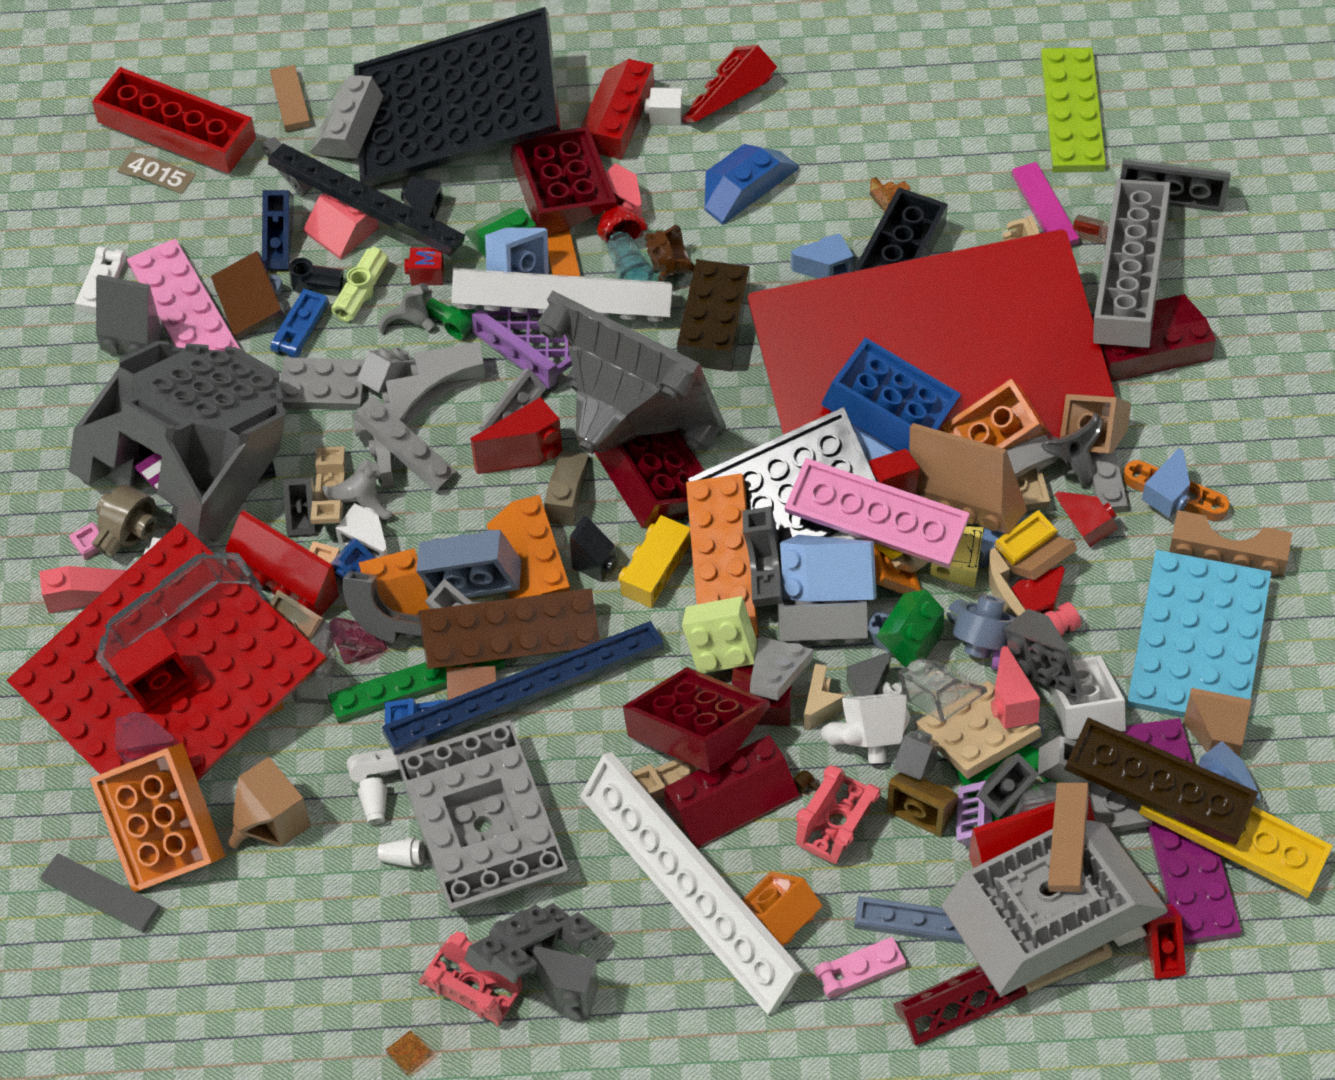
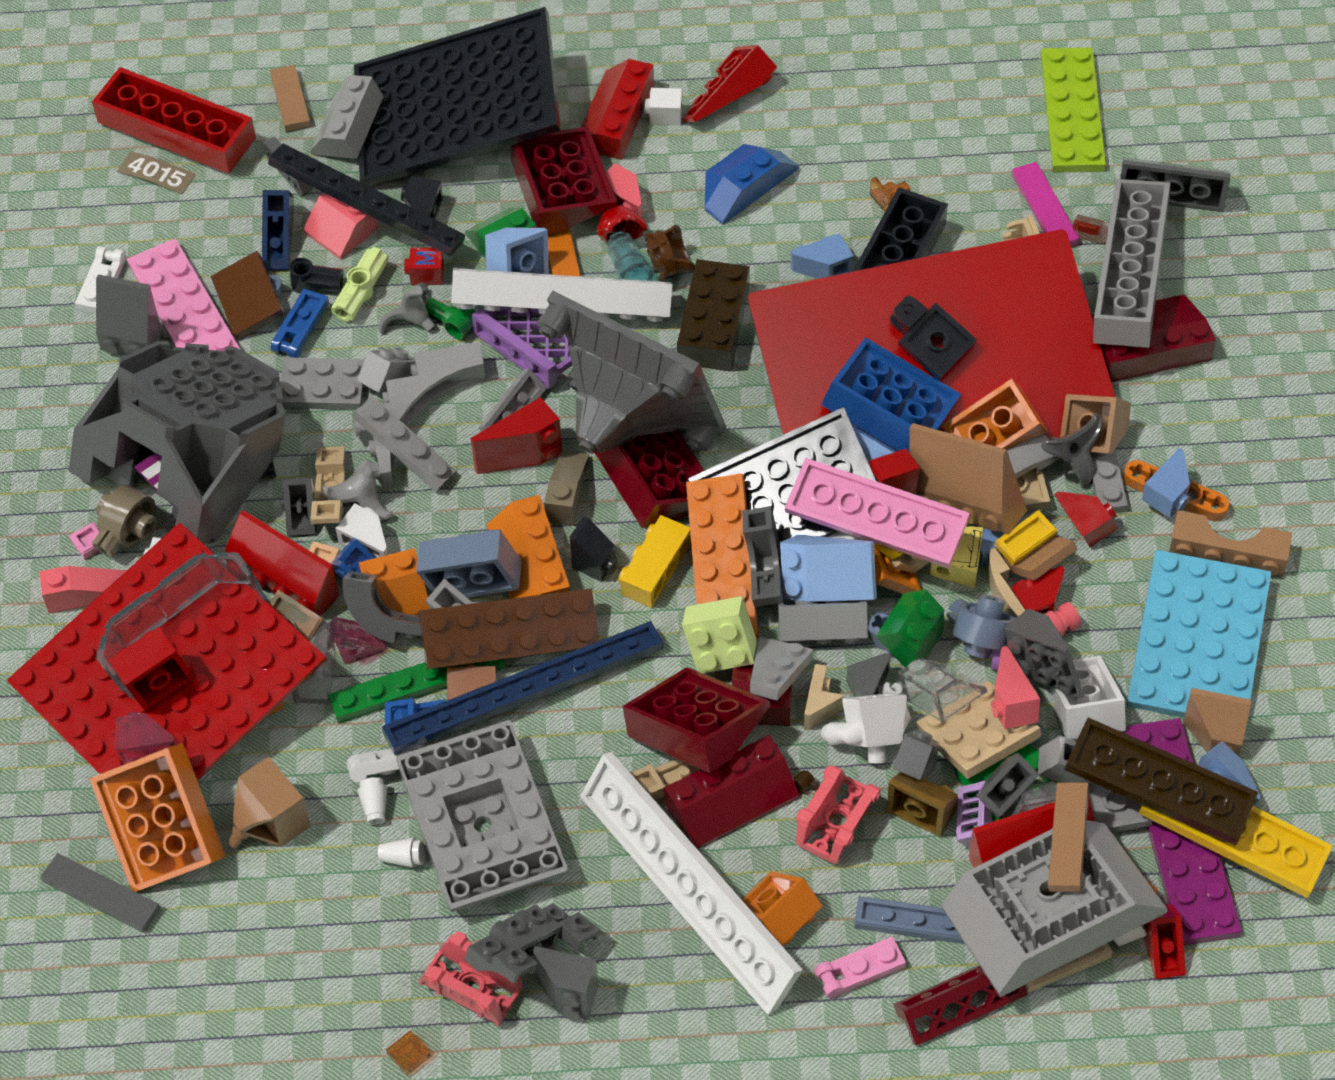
none -> black plate [889,295,977,381]

